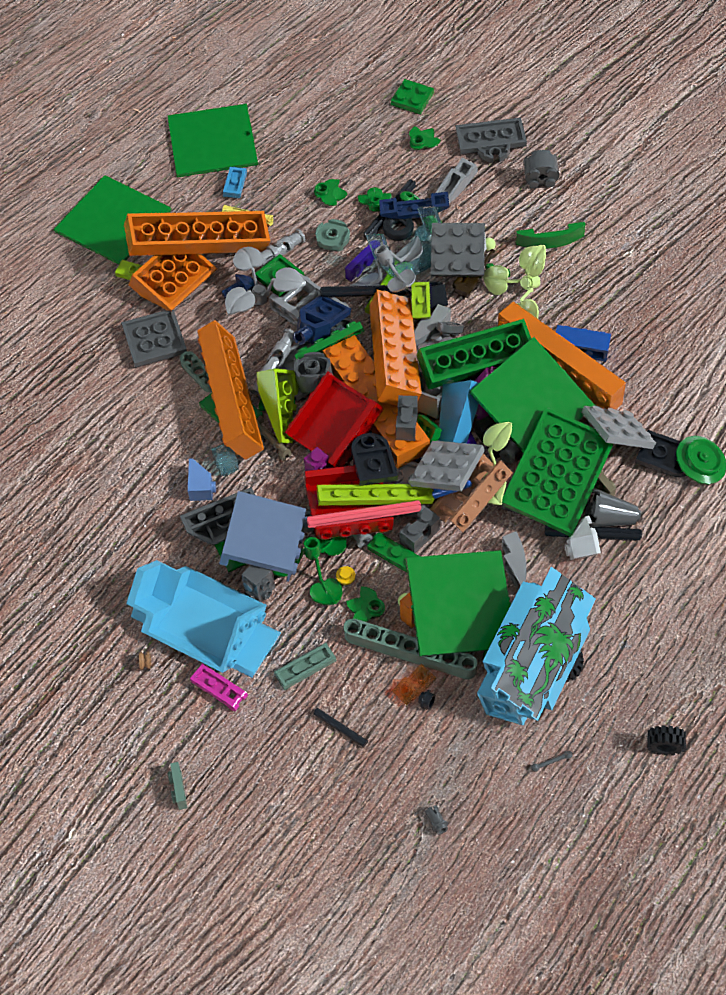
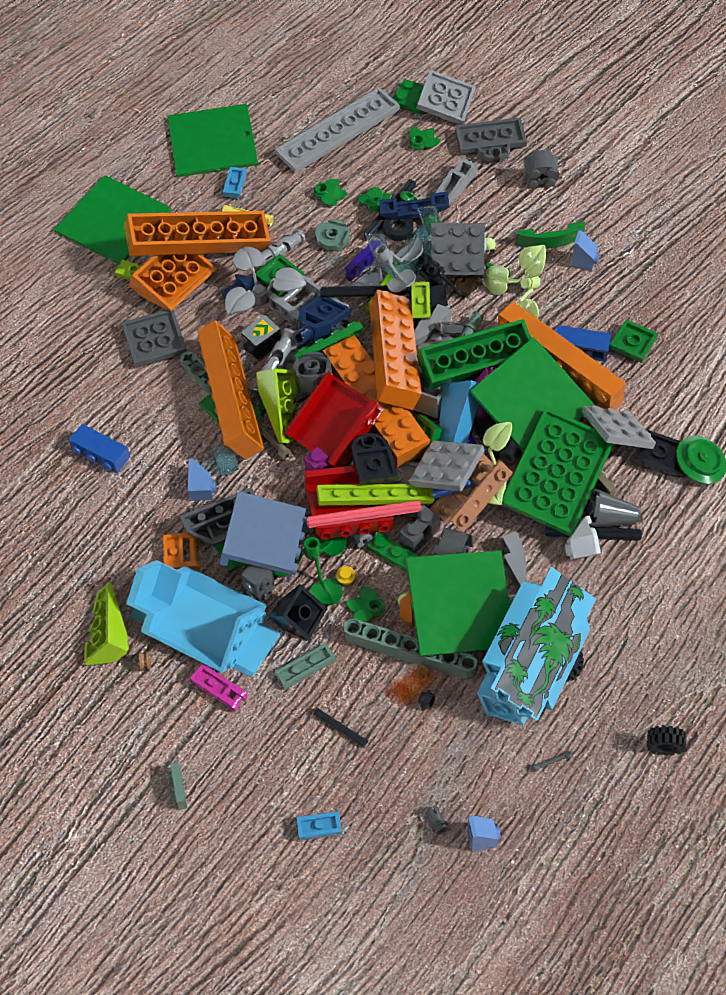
dark grey brick [396,395,418,441] -> none
none -> blue brick [69,424,130,473]
none -> lime wedge [84,582,129,665]
none -> orange plate [163,533,200,571]
none -> piece [241,315,281,360]
none -> black slope [269,584,328,641]
none -> light grey plate [275,87,400,173]
none -> dark azure plate [296,811,342,841]
none -> light grey plate [416,70,476,125]
none -> black piece [416,253,461,294]
none -> dark grey brick [434,528,474,555]
none -> sand green pin [460,311,484,337]
none -> medium blue slope [467,816,501,852]
none -> medium blue slope [572,230,600,271]
none -> green plate [609,319,659,363]

